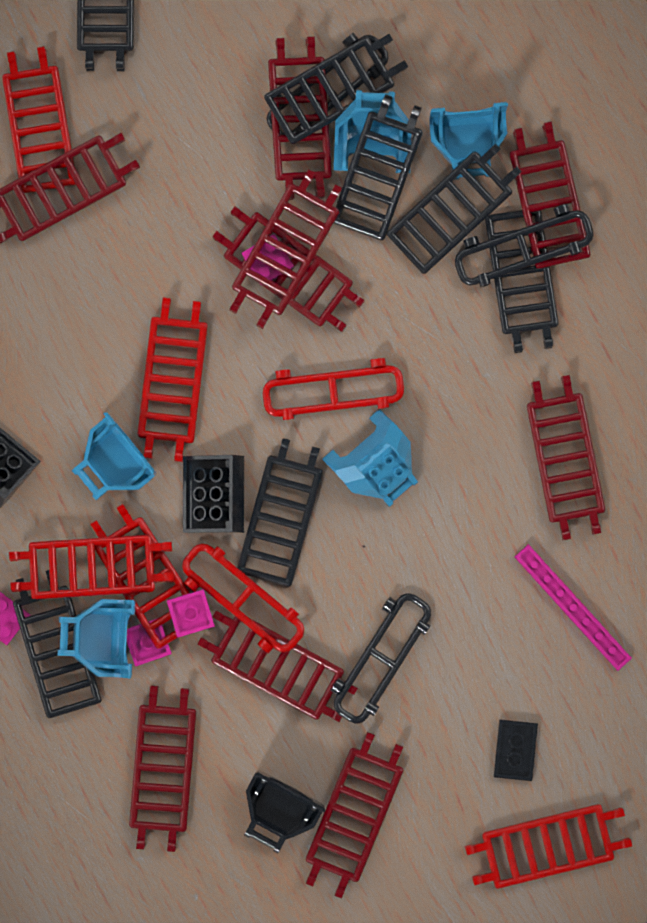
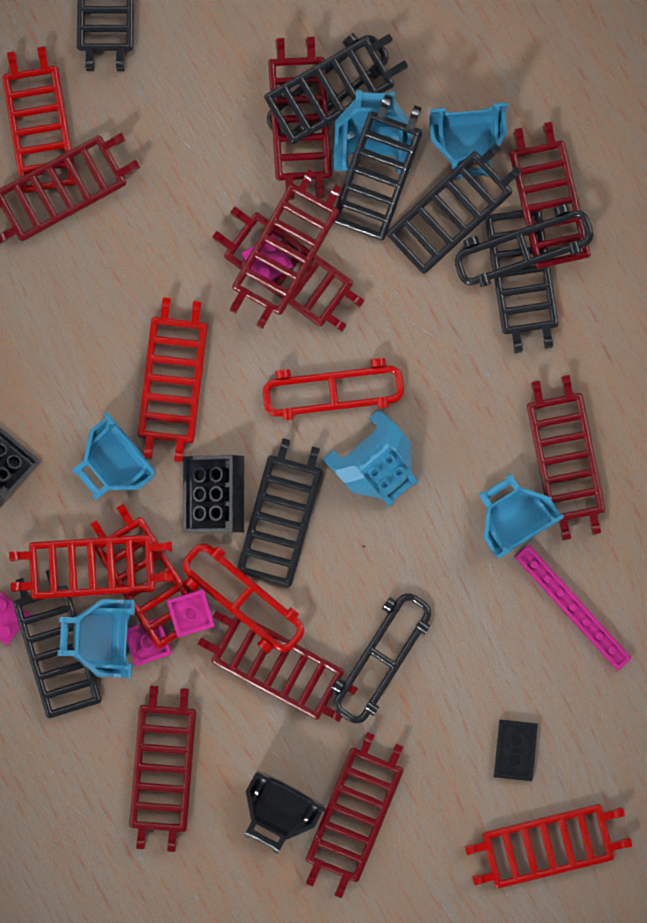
none -> dark azure piece [478,473,564,558]

